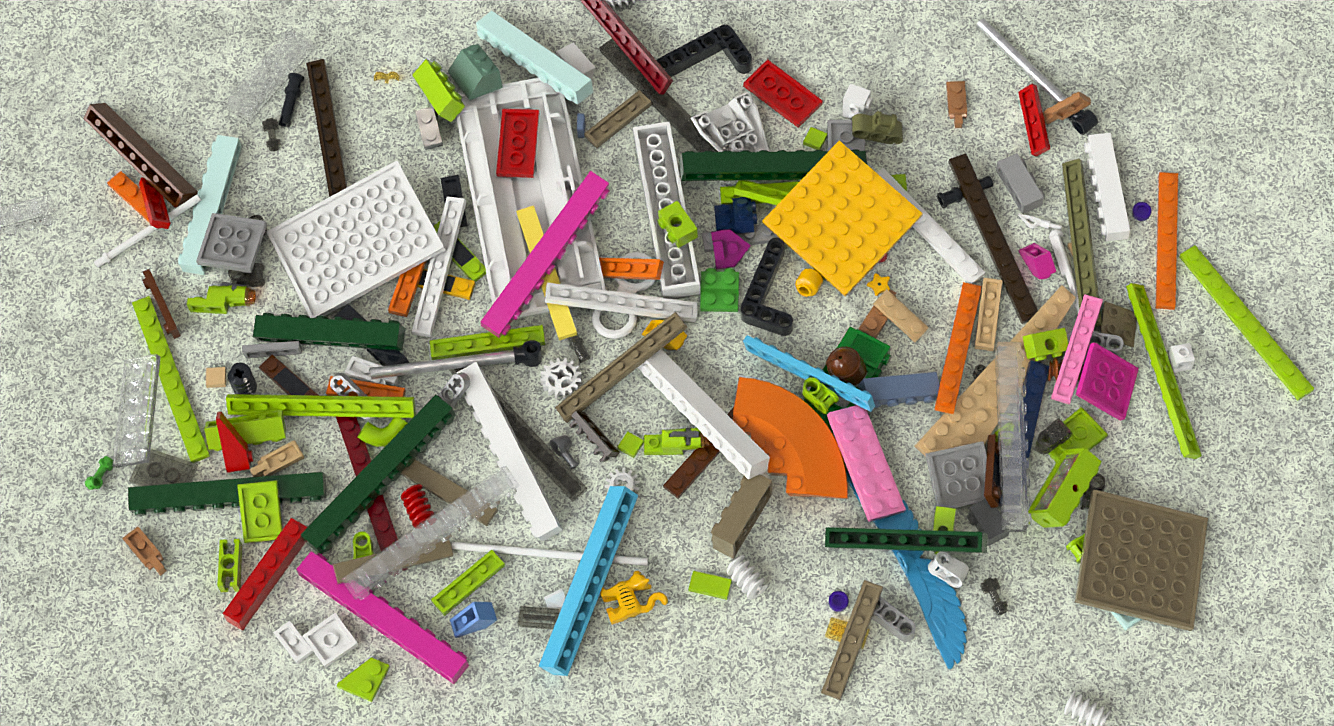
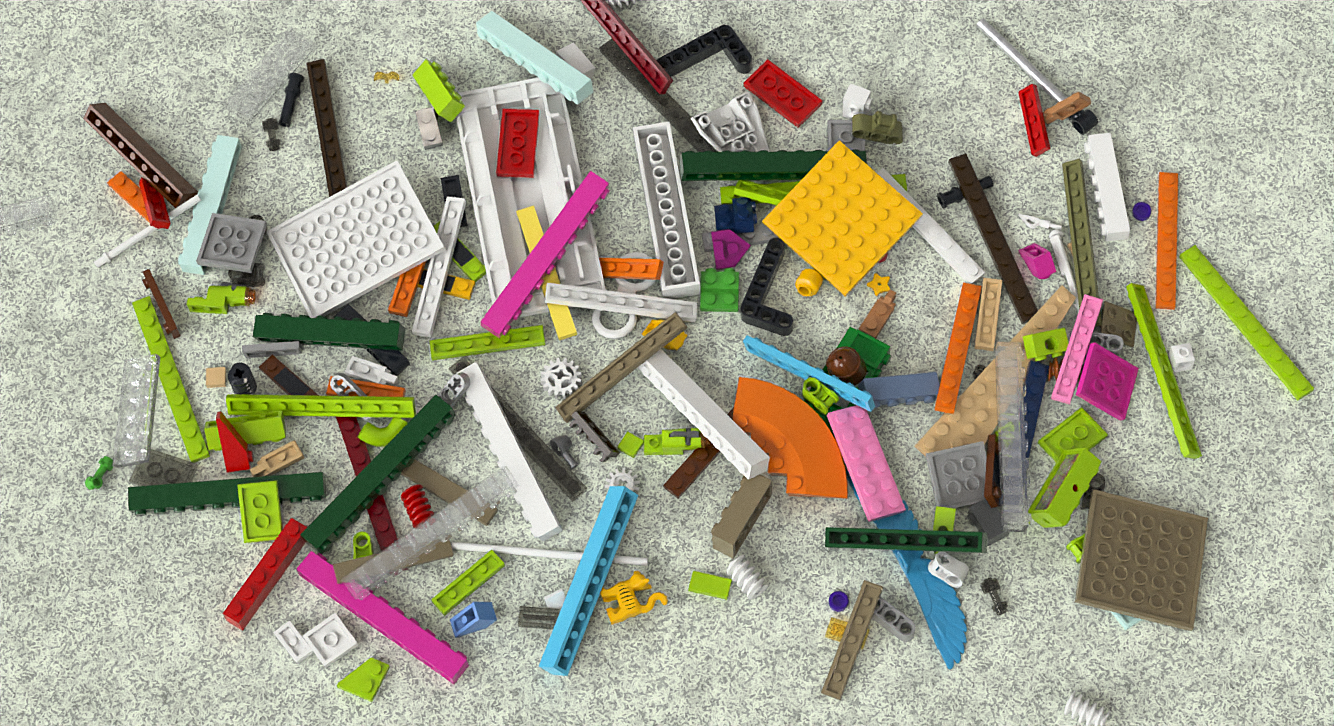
medium nougat hinge [122,527,167,576] -> none
lime piece [217,539,243,592] -> none
flat silver piece [370,340,542,379] -> none
sand green slope [448,44,503,100] -> none
clear smoke pin [567,333,590,363] -> none
sand blue tile [577,113,586,138] -> none
dark tan plate [584,90,652,148] -> none
lime brick [657,200,698,248] -> none
lime tile [803,127,828,150] -> none
tan plate [873,289,929,342] -> none
medium nougat hinge [946,81,967,128] -> none
light grey brick [996,153,1045,214] -> none
clear smoke piece [1035,418,1073,454] -> none

